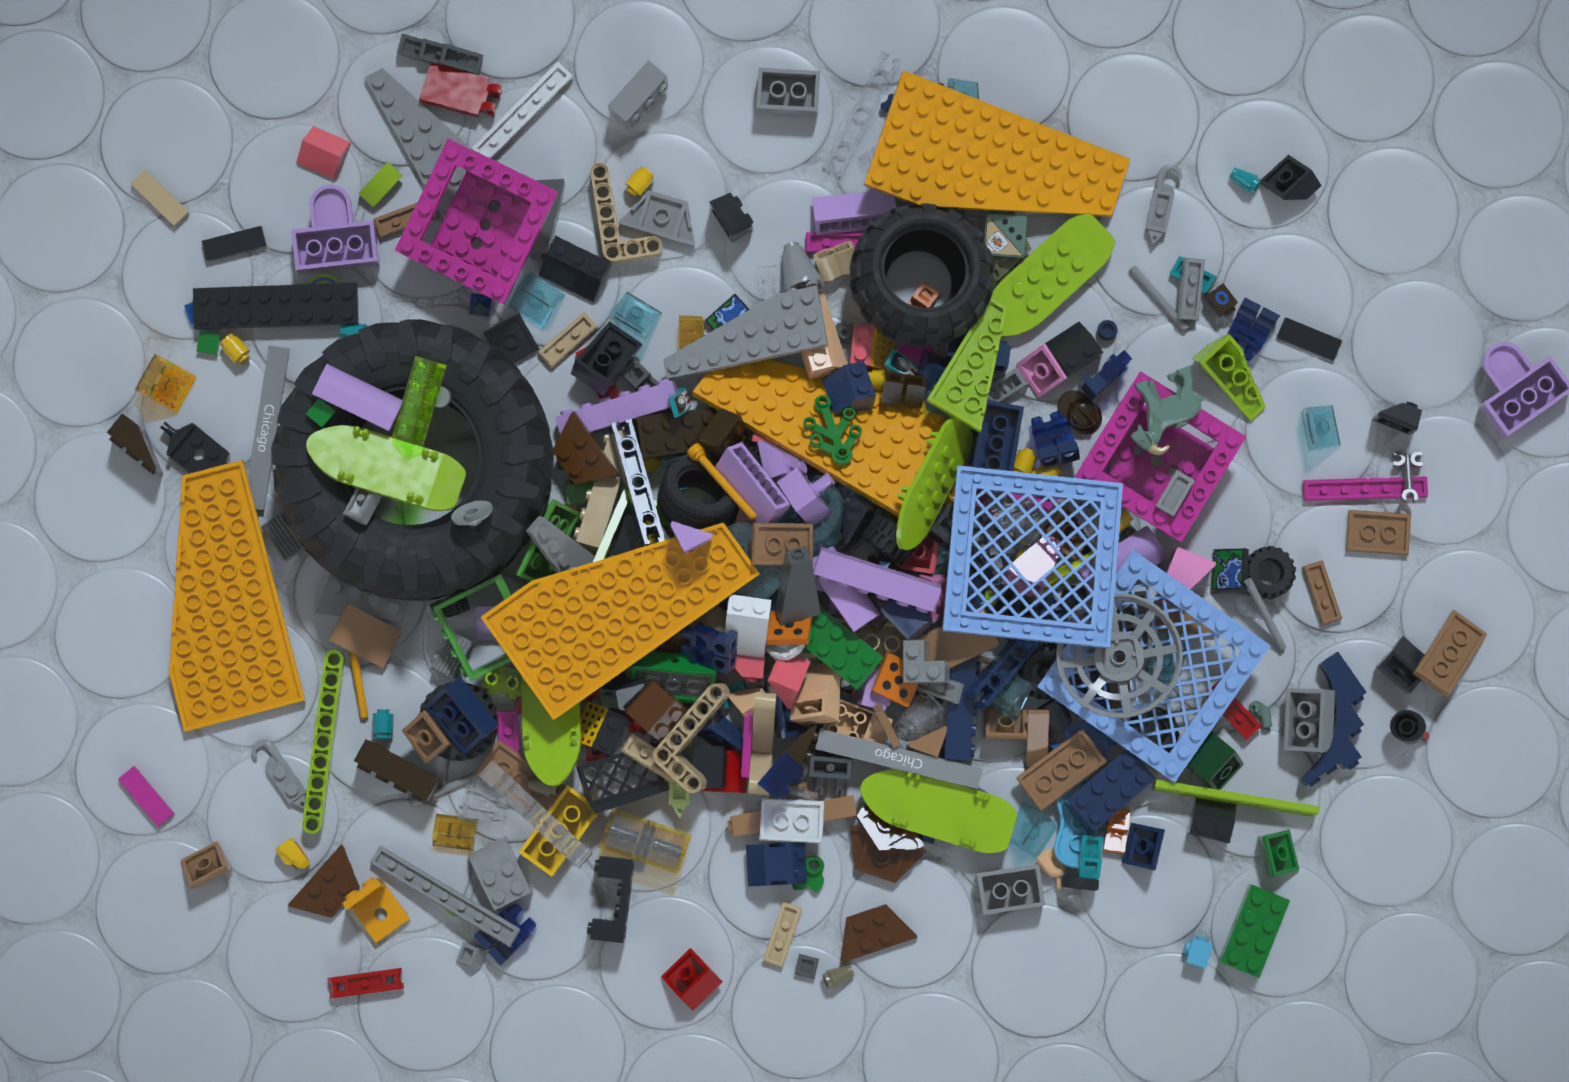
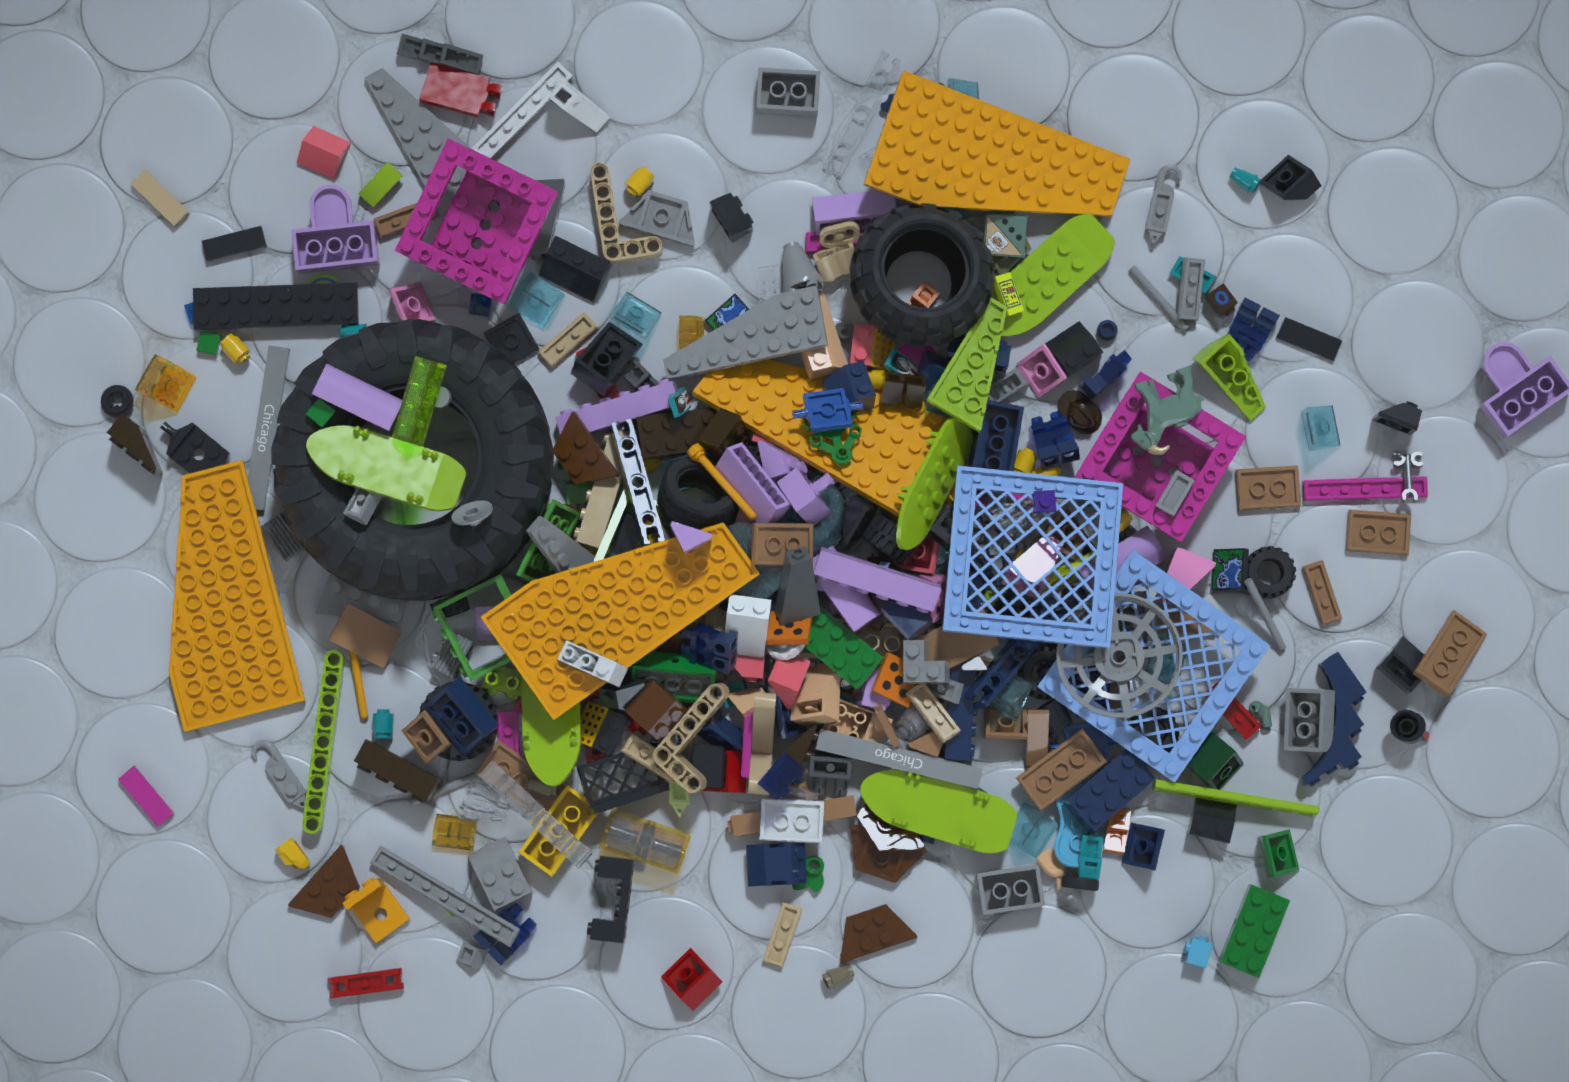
medium nougat slope [181,841,232,889] -> none
light grey brick [608,60,668,130] -> none
dark grey tile [794,954,819,979] -> none
none -> black gear [101,385,134,418]
none -> bright pink slope [389,282,436,322]
none -> white slope [549,77,610,132]
none -> white slope [558,640,628,687]
none -> blue plate [792,388,863,433]
none -> tan plate [819,221,860,248]
none -> tan tile [906,684,961,743]
none -> white slope [961,656,987,671]
none -> neon yellow tile [994,272,1024,317]
none -> dark purple plate [1033,490,1057,513]
none -> medium nougat tile [1236,465,1301,511]

